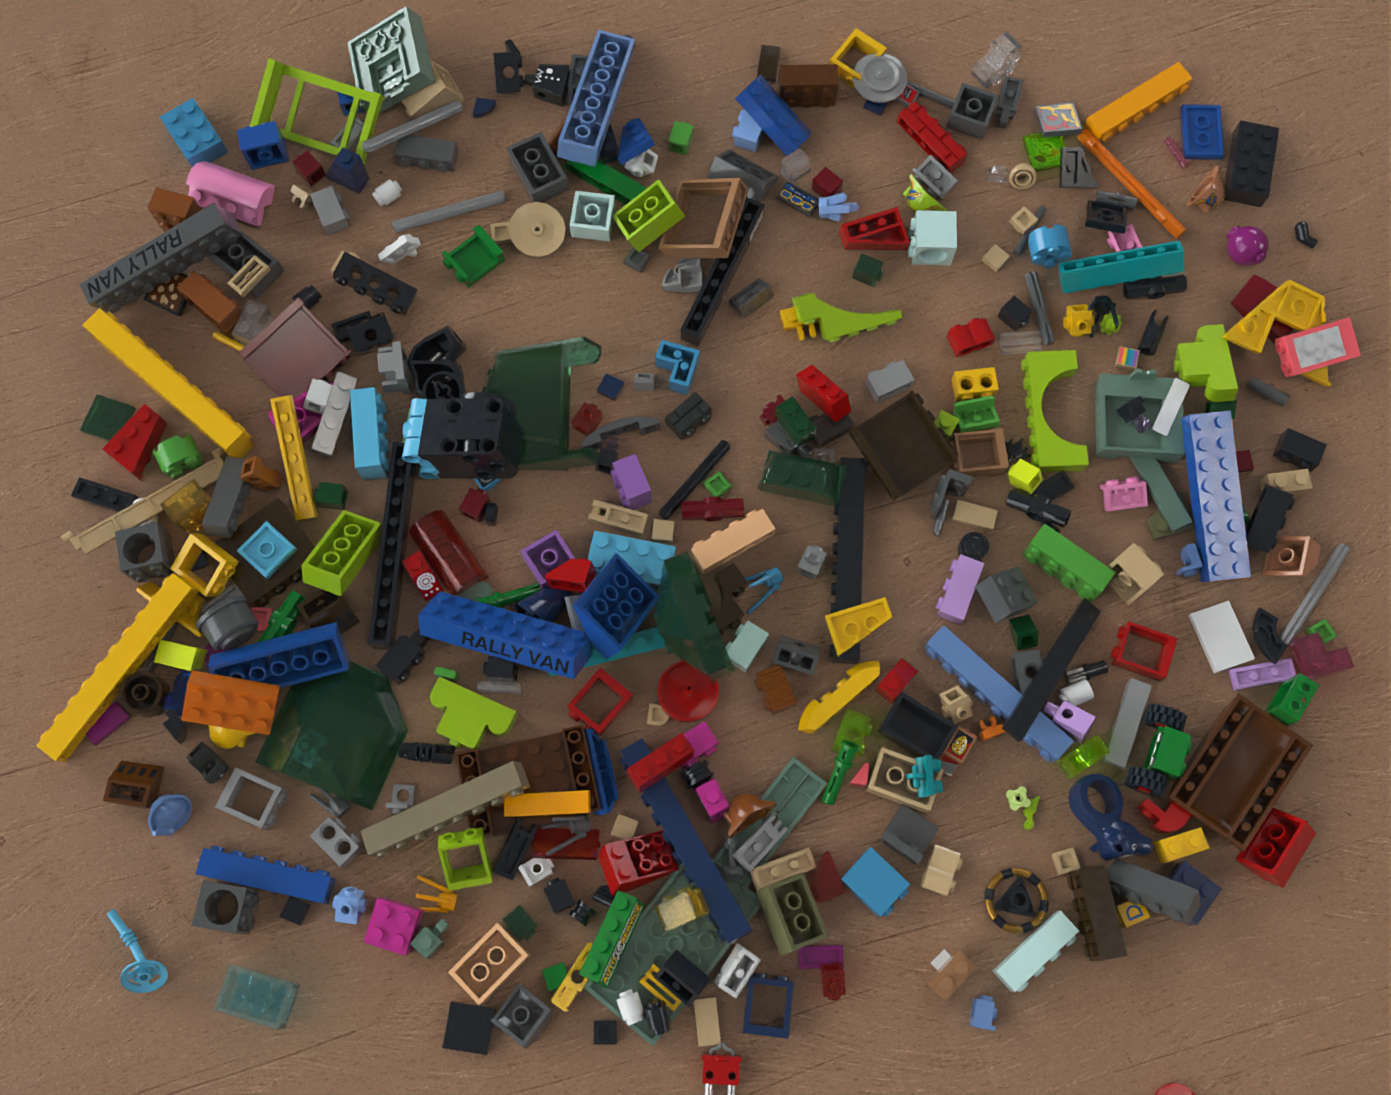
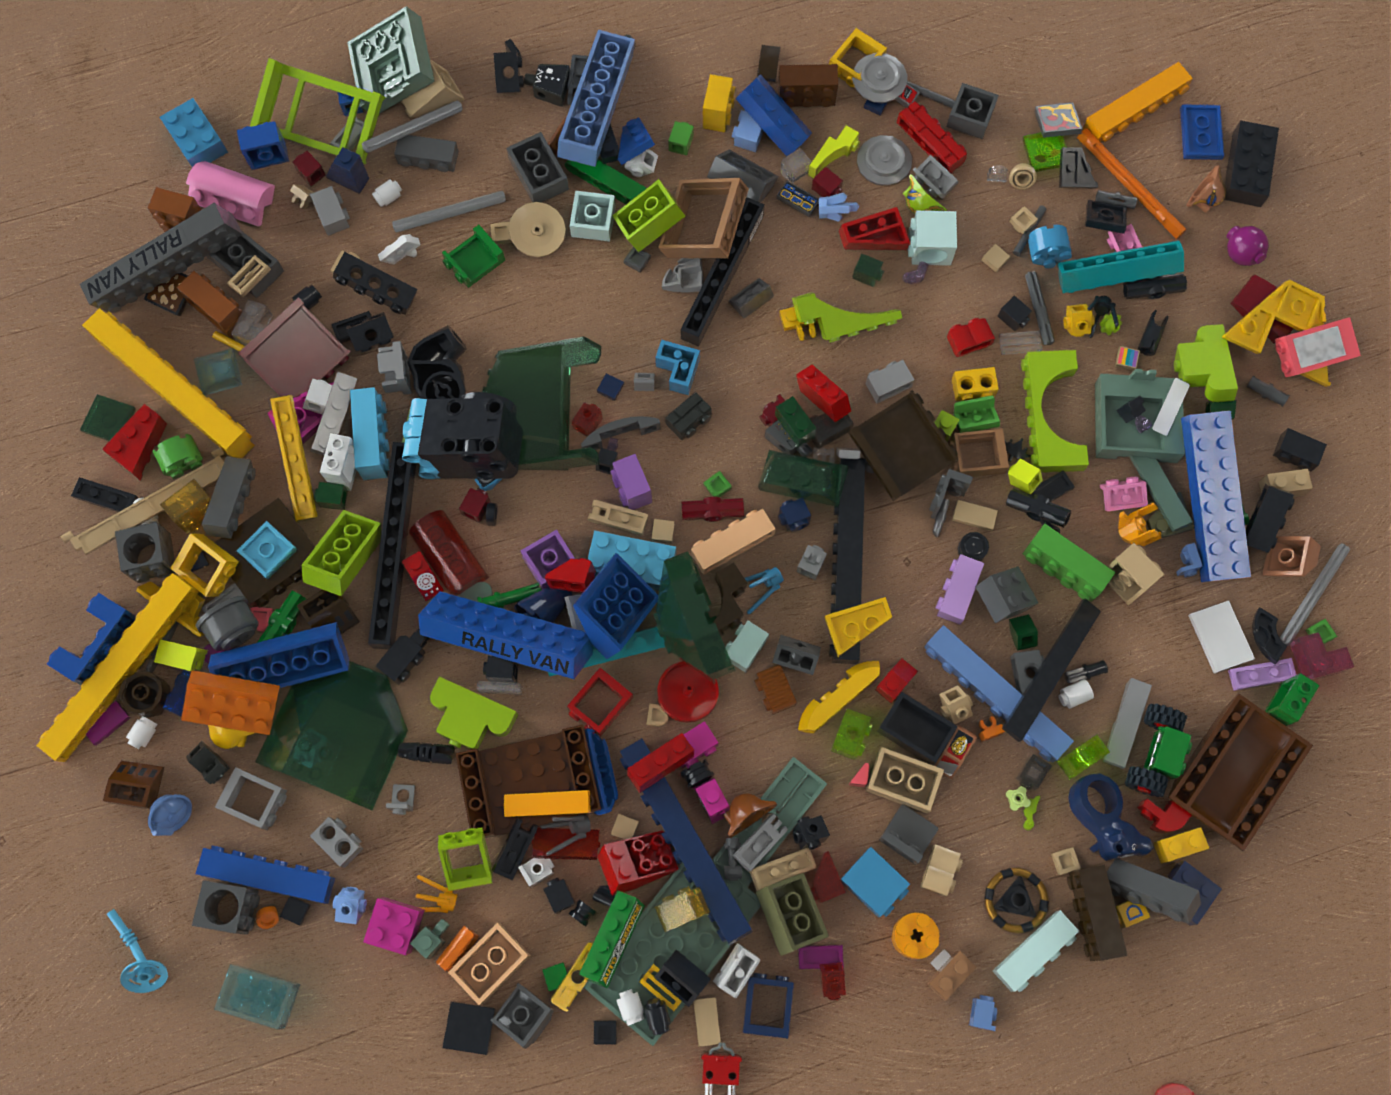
black slope [162,708,187,744] -> none
dark orange leg [240,456,283,491] -> none
dark grey plant [310,764,352,818] -> none
dark tan brick [360,761,530,858] -> none
bright green tile [434,666,459,682] -> none
dark blue tile [473,97,496,118] -> none
clear green brick [502,905,538,941] -> none
black axle [659,440,730,520] -> none
green pin [821,740,860,805] -> none
teal hips [906,755,943,798] -> none
clear brick [971,31,1022,89] -> none
dark grey hinge [996,76,1024,128] -> none
lavender torso [1043,701,1096,745] -> none
red window [1111,621,1178,681] -> none
clear pink wheel [1164,137,1189,169] -> none
dark red tile [1236,450,1254,473] -> none
red slope [1236,808,1316,888] -> none
black arm [1295,221,1318,249] -> none
none -> blue plate [46,593,136,685]
none -> white brick [126,716,157,749]
none -> clear light blue slope [194,348,242,395]
none -> orange tile [255,906,279,929]
none -> white window [320,433,357,491]
none -> orange brick [436,925,479,972]
none -> yellow brick [703,74,736,132]
none -> dark blue brick [777,497,811,532]
none -> black brick [792,815,830,850]
none -> neon yellow slope [808,125,860,178]
none -> light grey tile [836,447,860,459]
none -> light grey piece [857,135,912,186]
none -> light orange brick [891,913,940,959]
none -> clear purple arm [903,262,929,284]
none -> clear smoke window [1016,754,1052,791]
none -> light orange piece [1118,503,1161,546]

